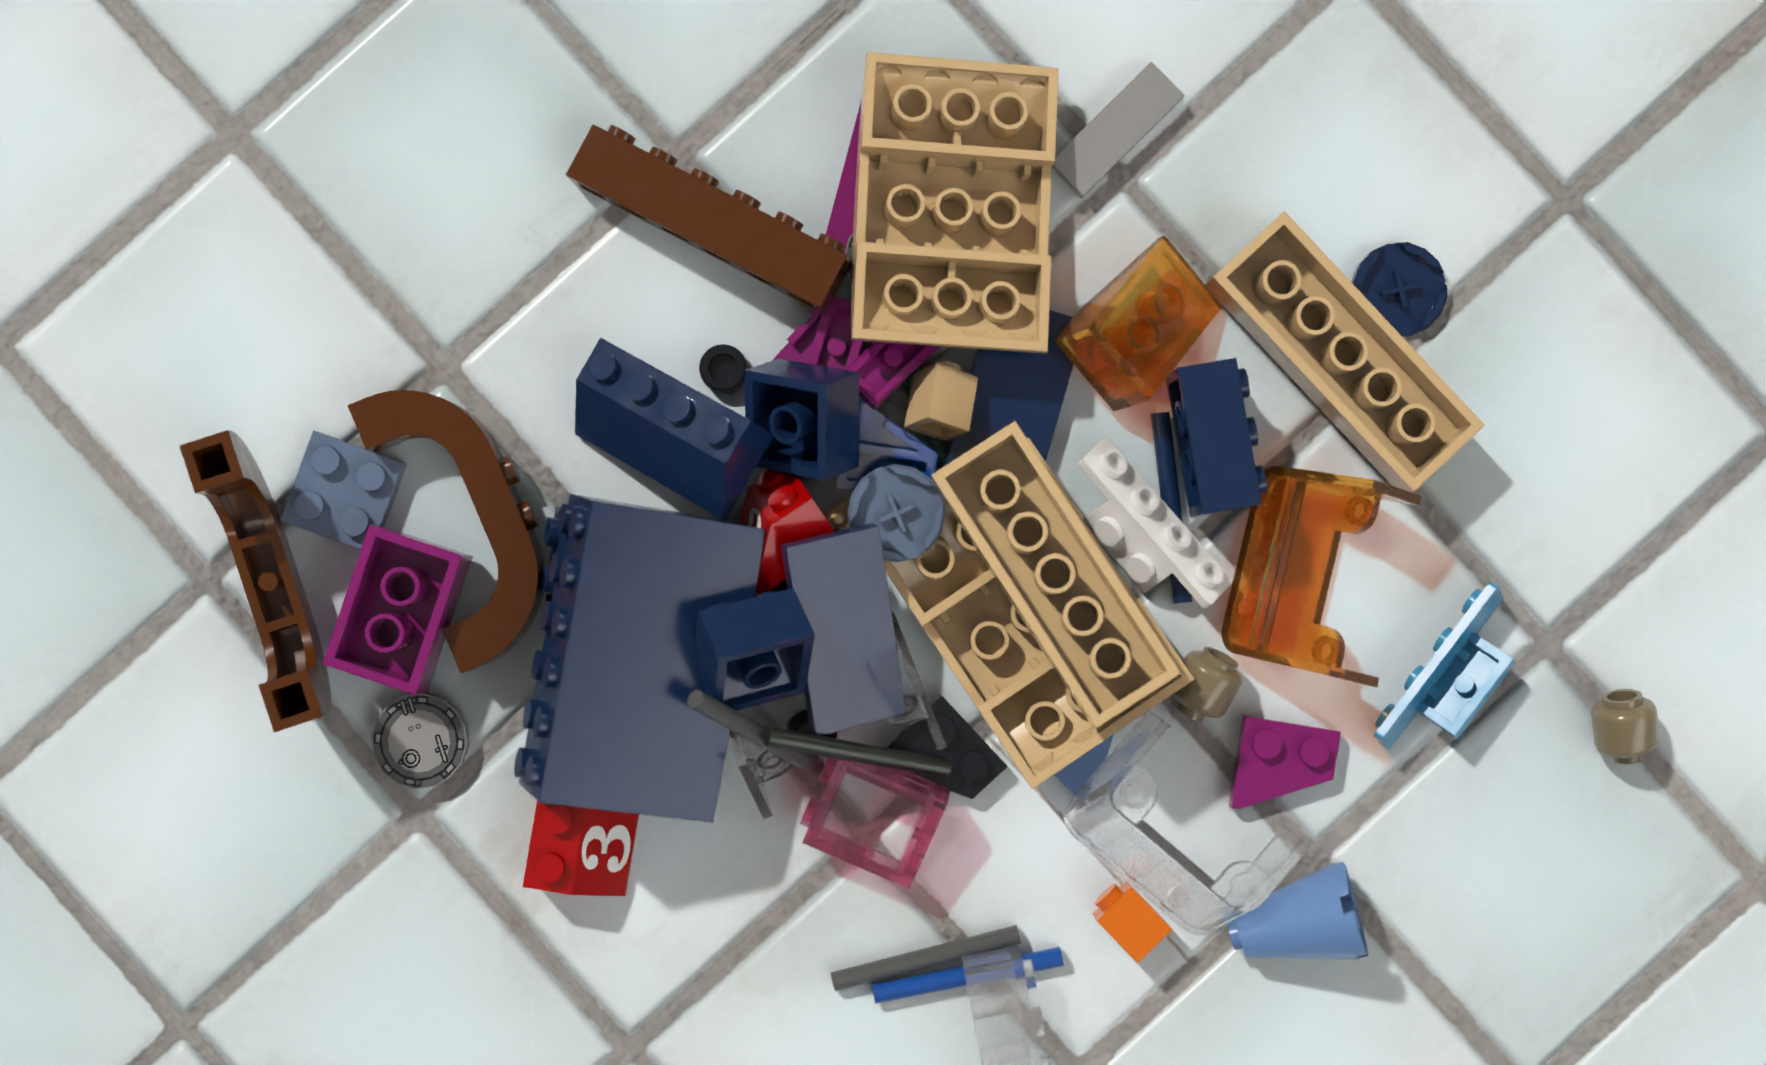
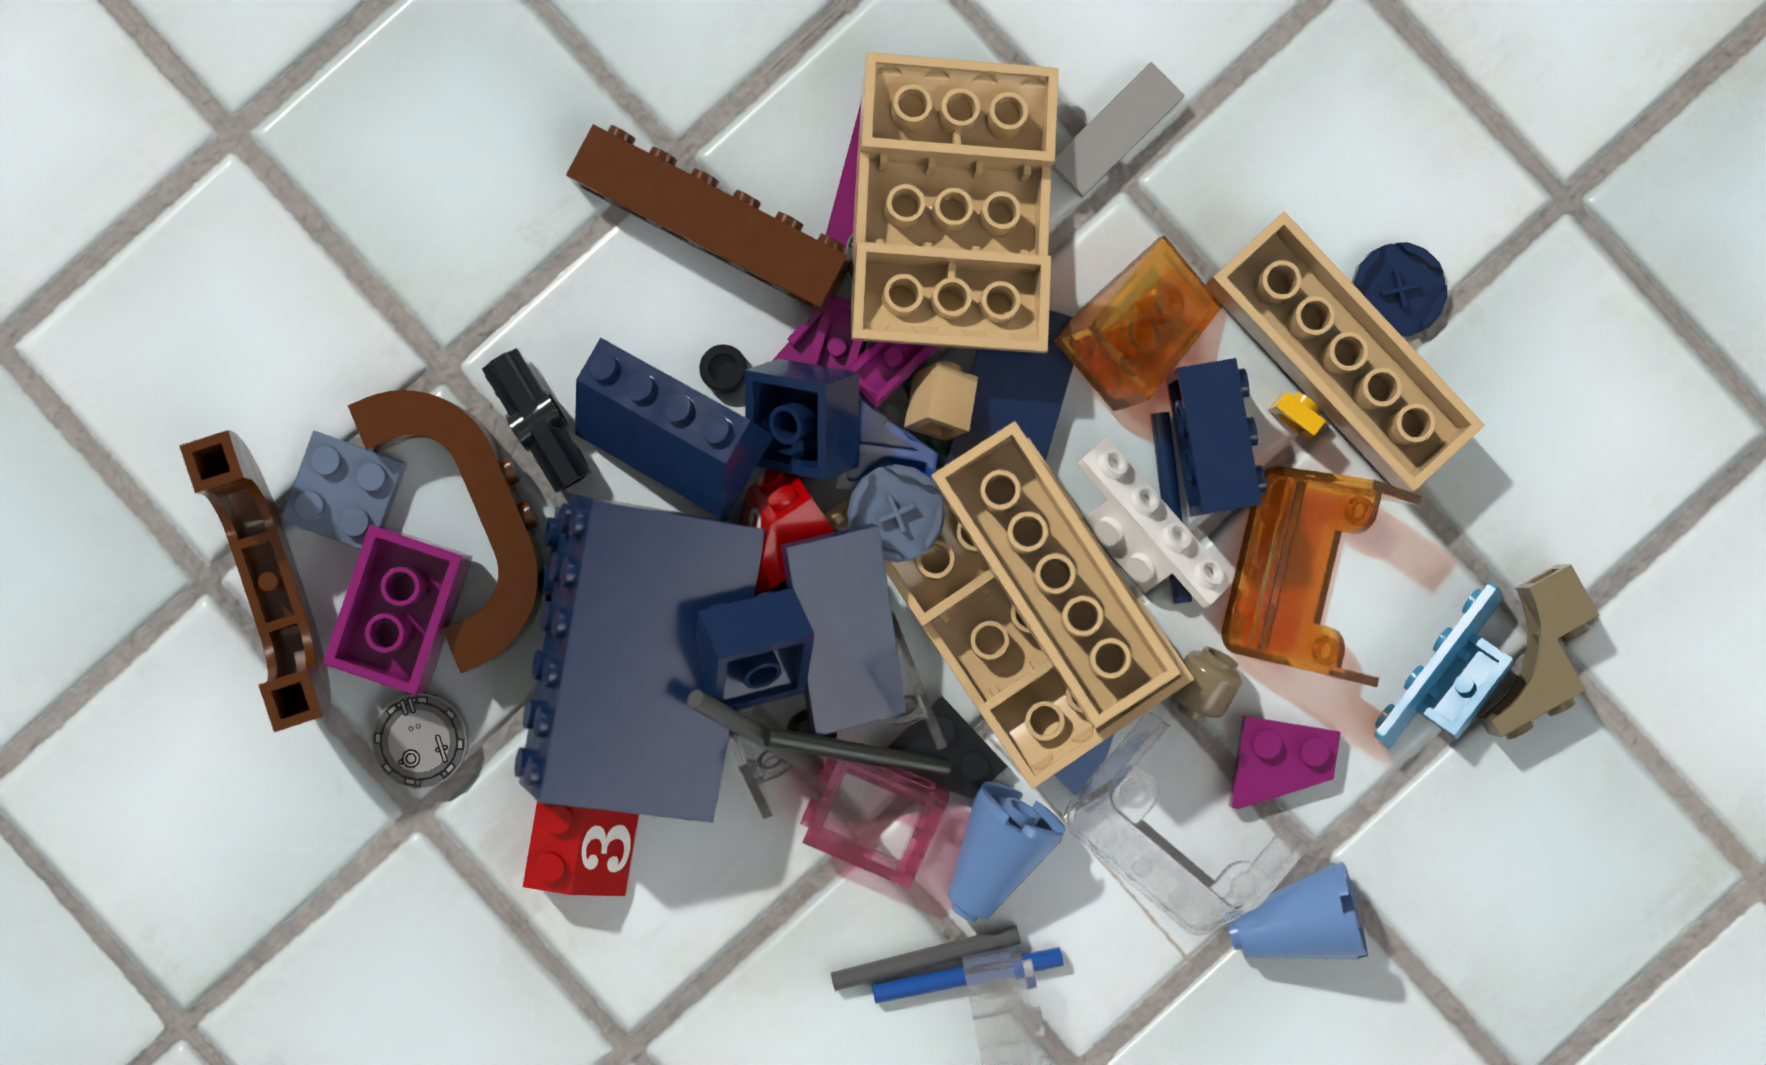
orange brick [1093,881,1172,963] -> none
dark tan head [1591,689,1660,764] -> none
none -> black piece [482,348,592,493]
none -> medium blue cone [947,781,1066,922]
none -> yellow plate [1268,391,1326,439]
none -> dark tan arch [1479,564,1600,740]

